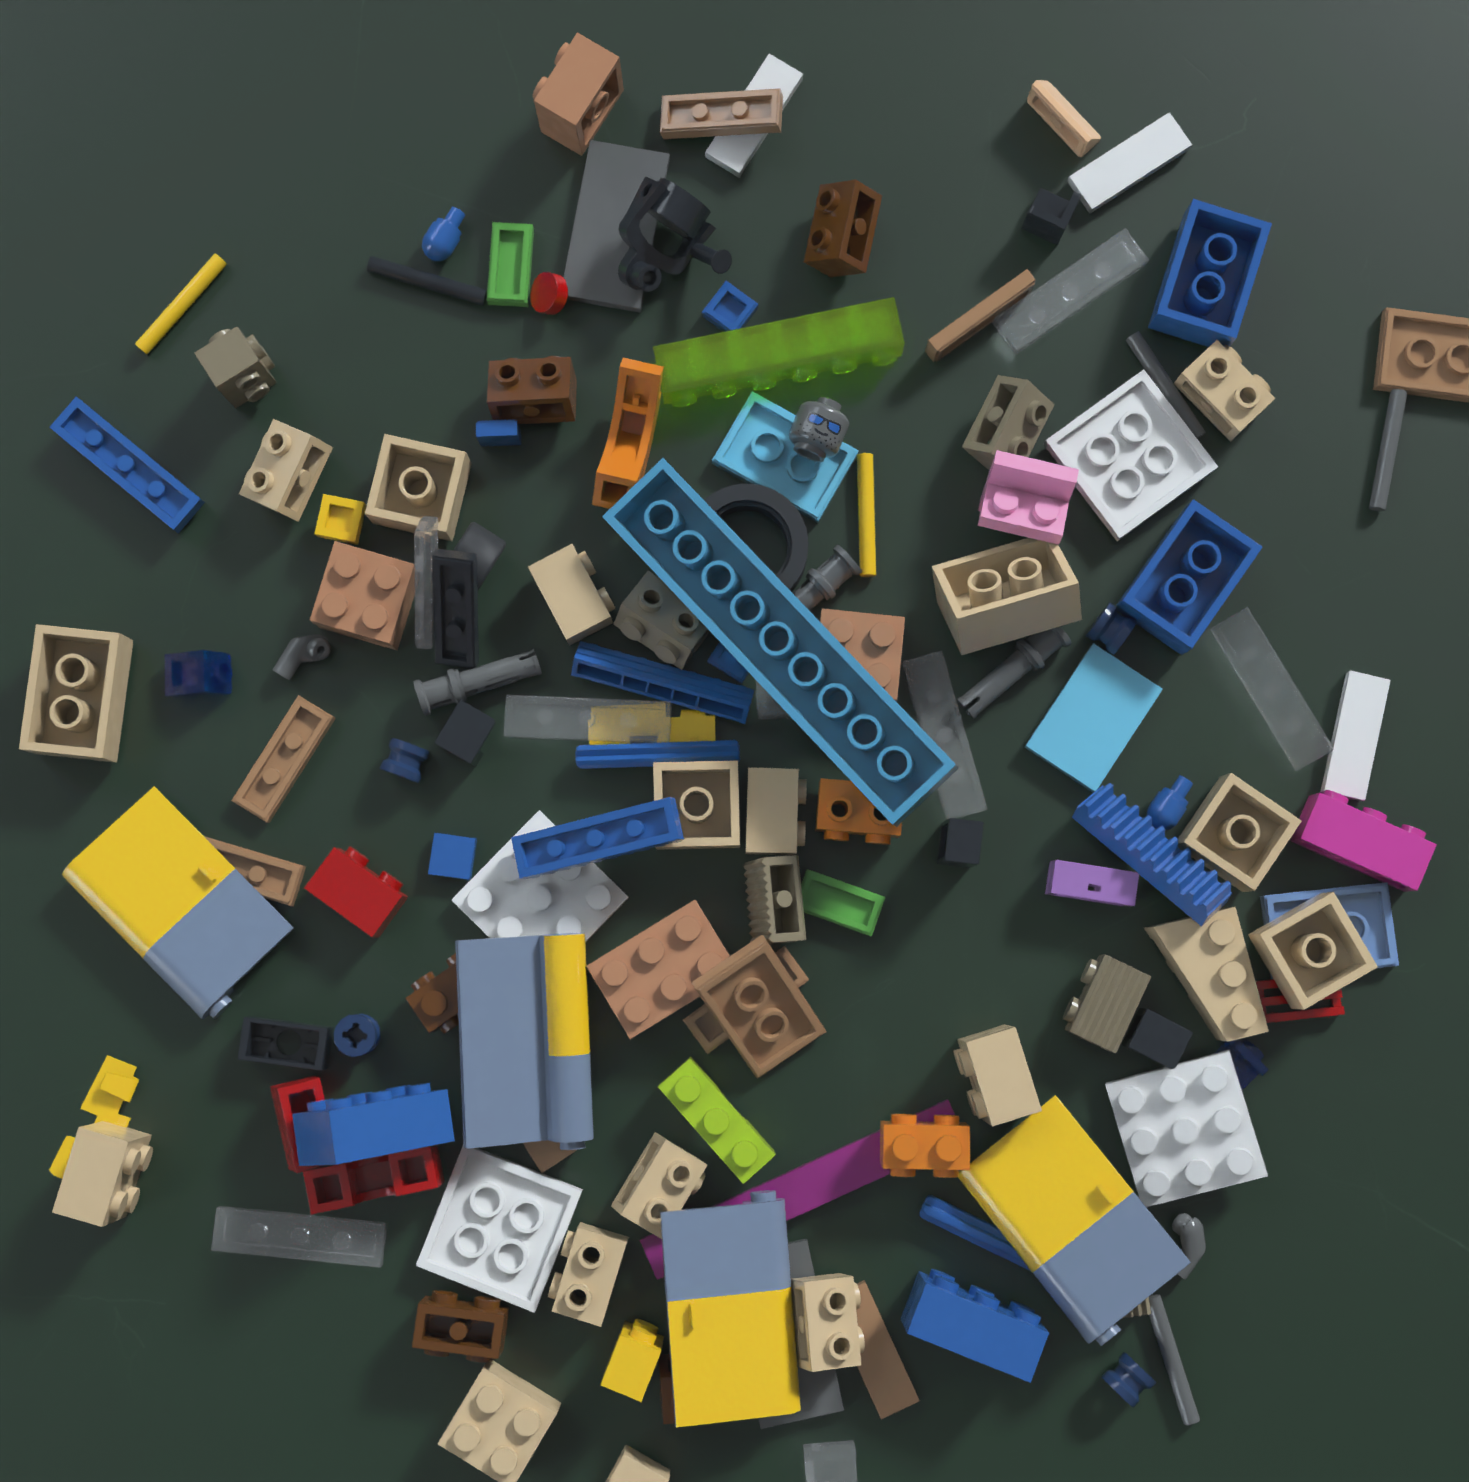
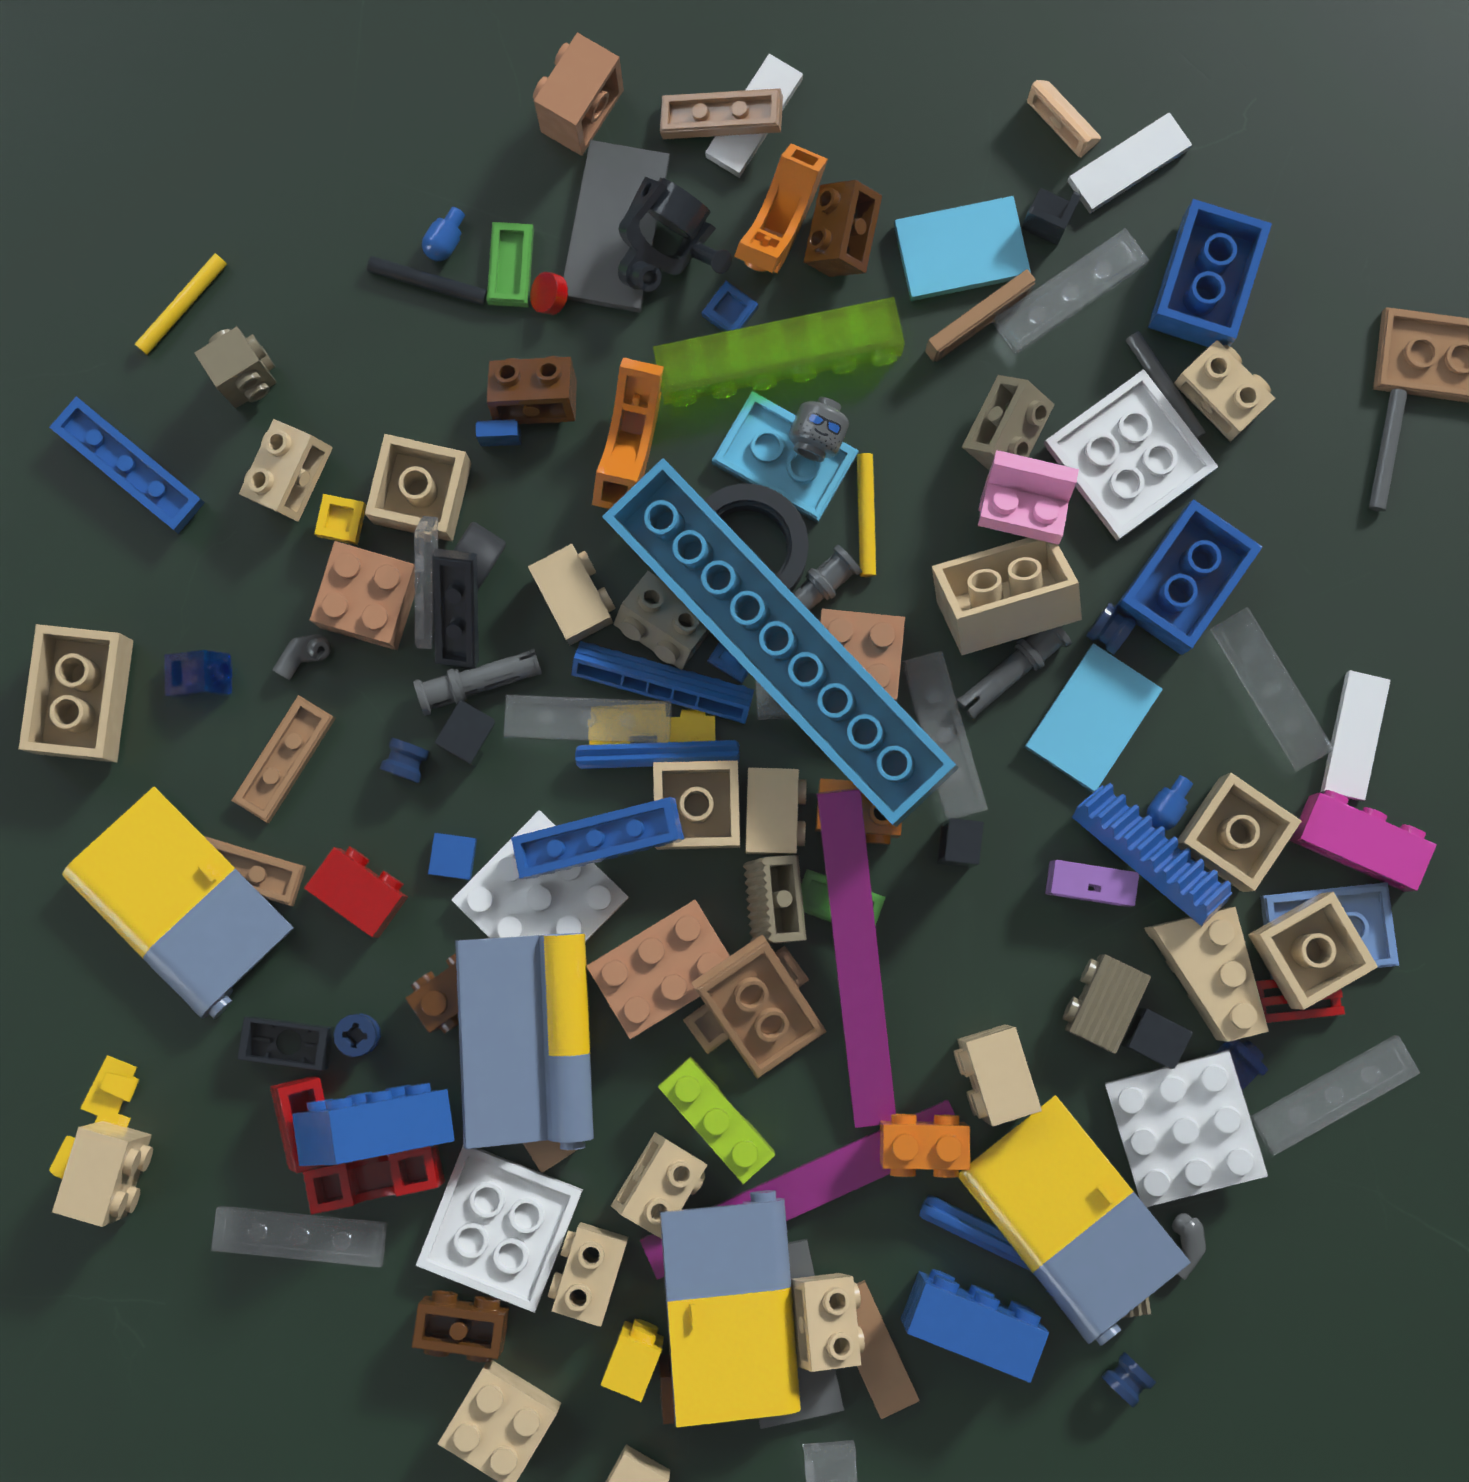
dark grey bar [1149,1294,1200,1425] -> none
none -> orange arch [734,143,828,273]
none -> magenta tile [817,788,896,1128]
none -> medium azure tile [894,196,1031,301]
none -> clear tile [1250,1035,1420,1155]

